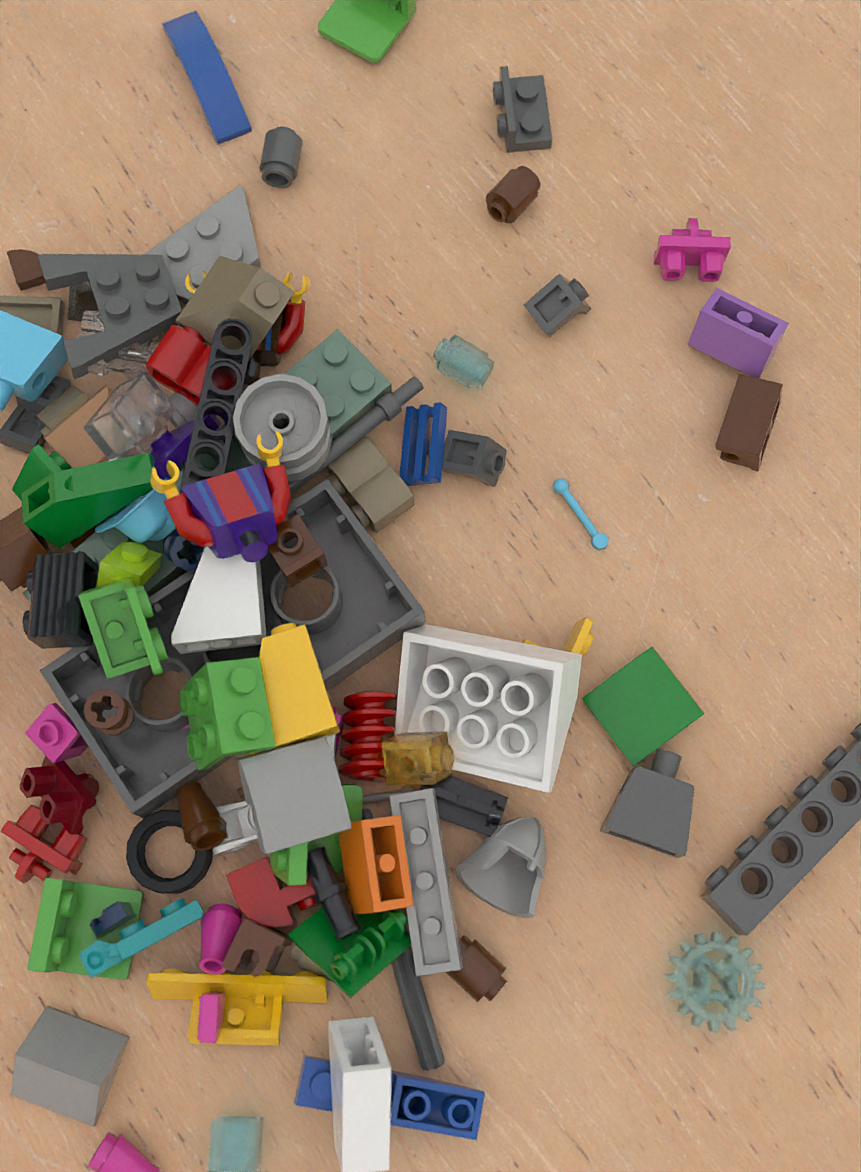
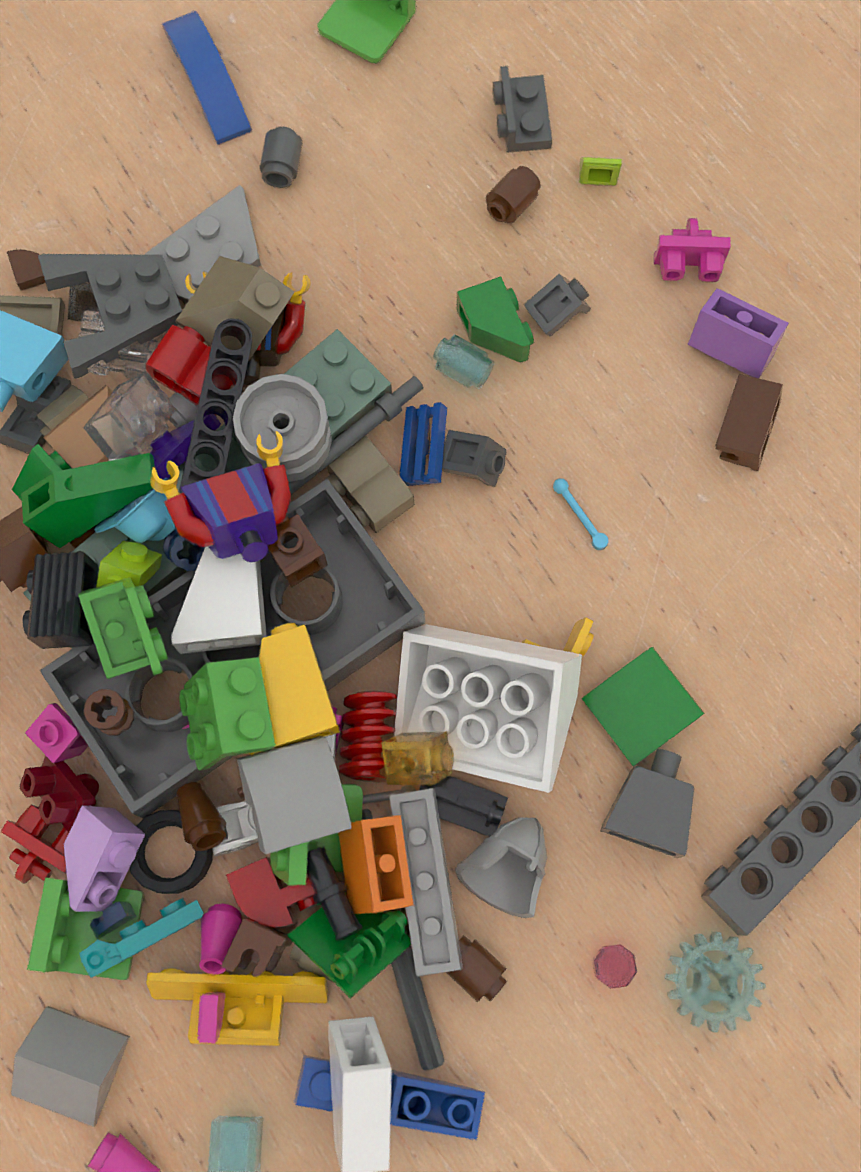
none -> lavender slope [64,805,145,912]
none -> green slope [456,276,534,363]
none -> lime slope [579,157,622,186]
none -> clear pink tile [592,944,637,989]

